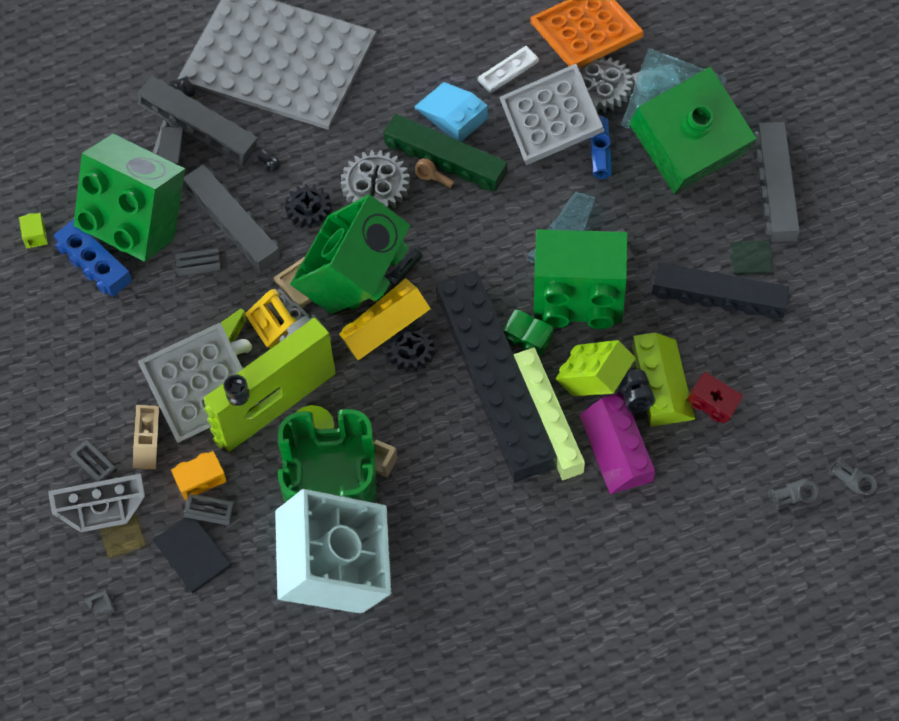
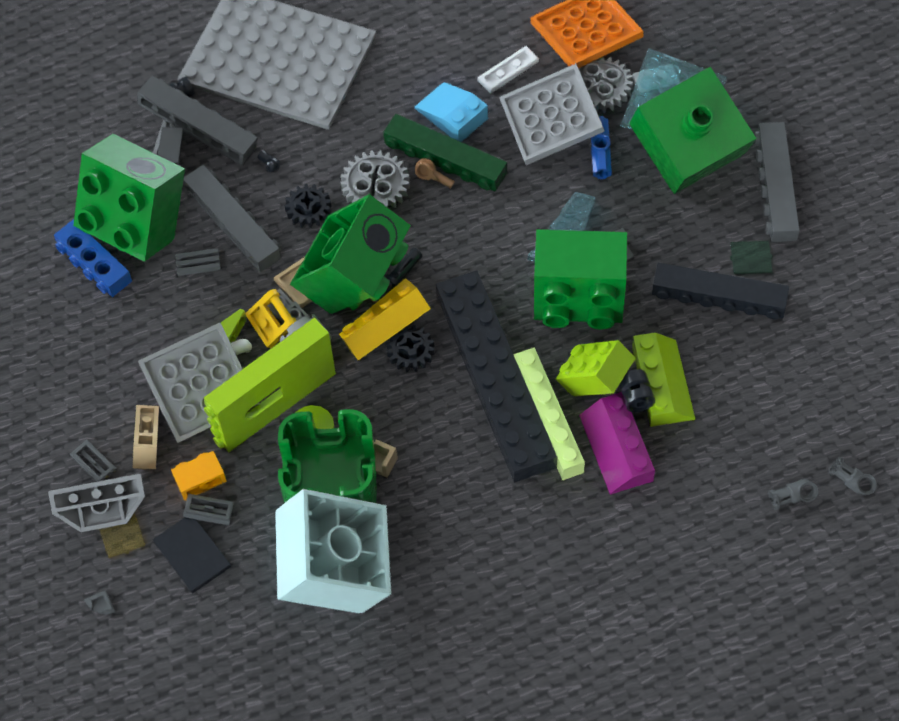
lime brick [19,213,48,249] -> none
black wheel [224,375,250,406] -> none
green brick [503,310,554,356] -> none
dark red brick [686,371,743,424] -> none

